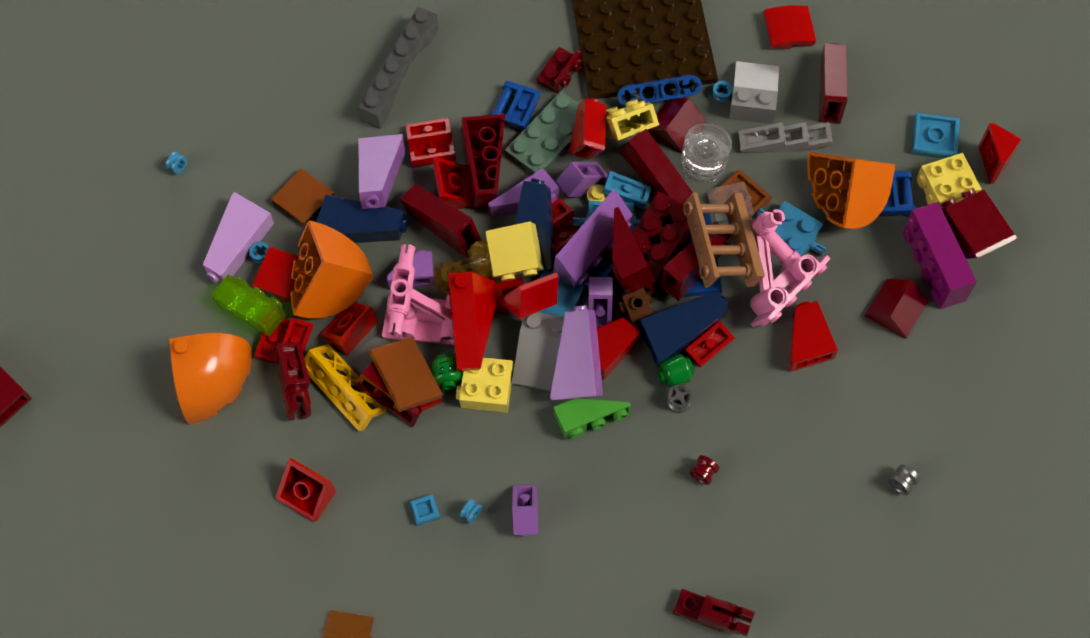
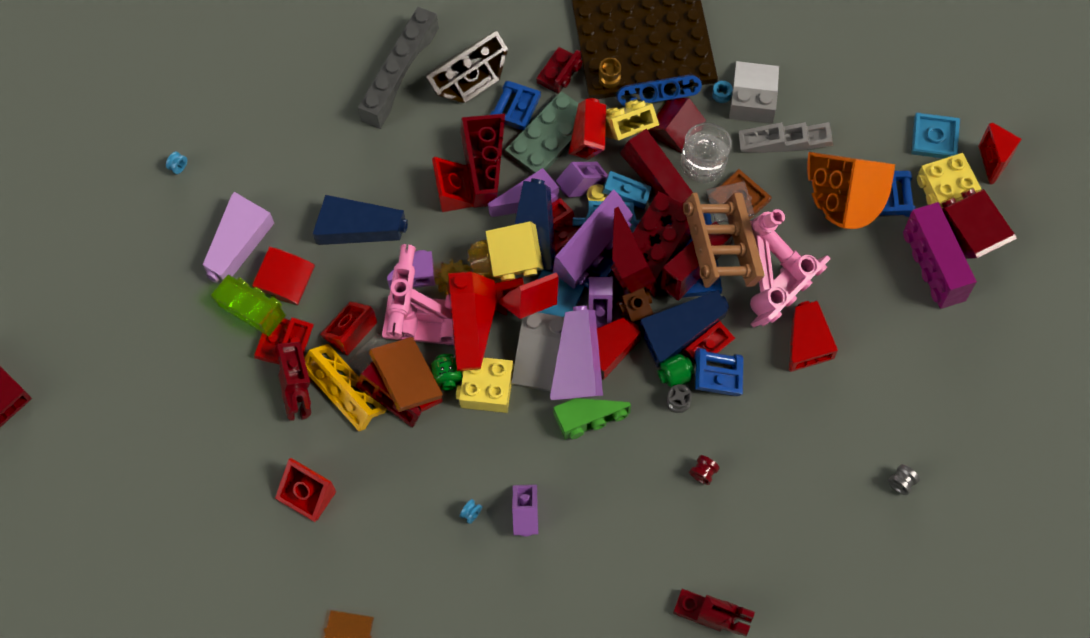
orange brick [169,333,252,425] -> none
dark azure bush [249,241,269,264] -> none
dark orange tile [271,168,335,227] -> none
orange brick [290,220,374,318] -> none
medium lavender slope [358,134,405,209] -> none
dark red slope [400,184,484,260] -> none
red slope [405,118,456,167] -> none
dark azure tile [410,494,441,526] -> none
dark azure plate [756,201,827,256] -> none
red slope [763,5,817,49] -> none
slope [818,43,848,124] -> none
dark red slope [865,279,928,339] -> none
none -> dark brown wedge [426,31,508,103]
none -> pearl gold wheel [599,58,621,88]
none -> blue plate [694,348,743,396]

